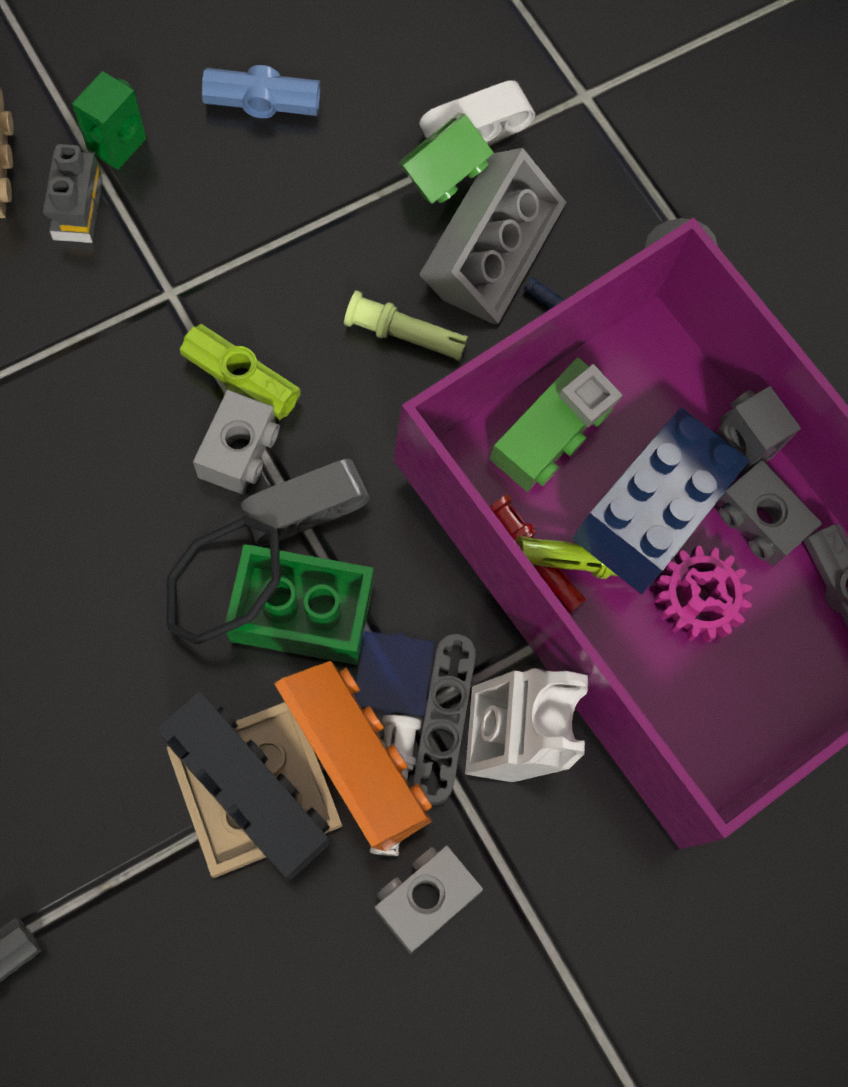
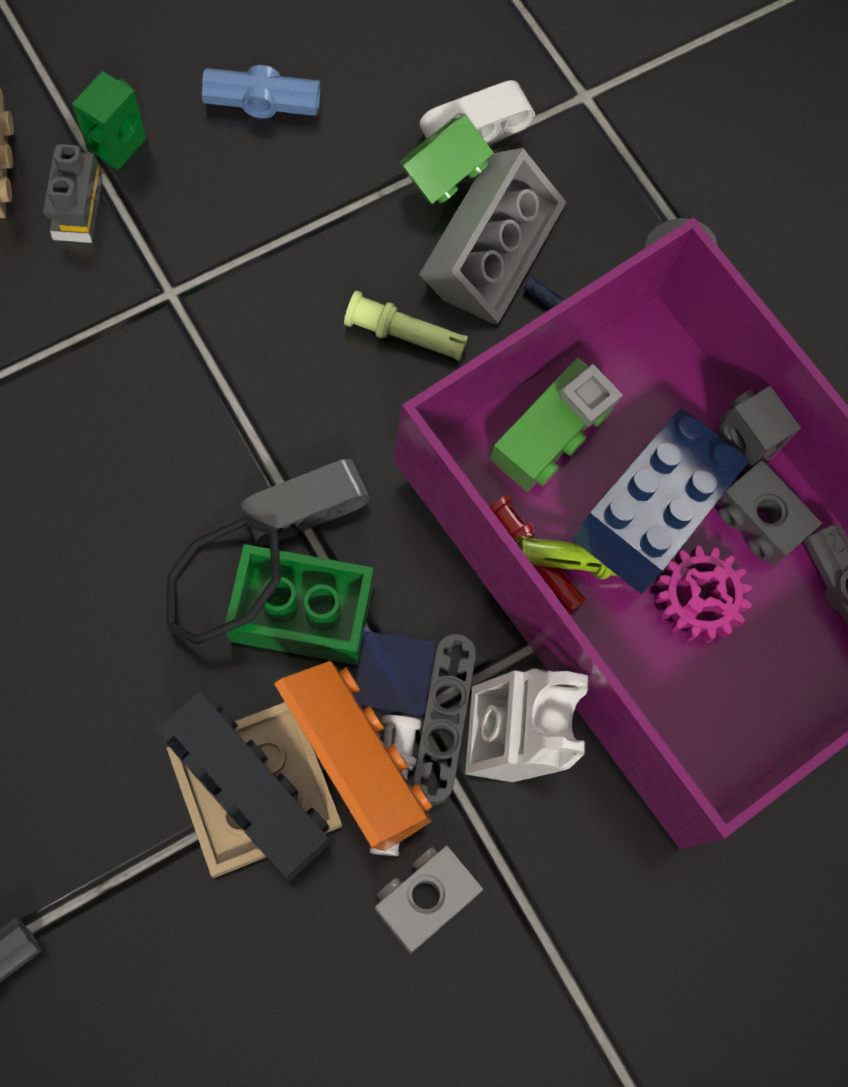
lime piece [180,324,301,420] -> none
light grey brick [193,390,280,495] -> none

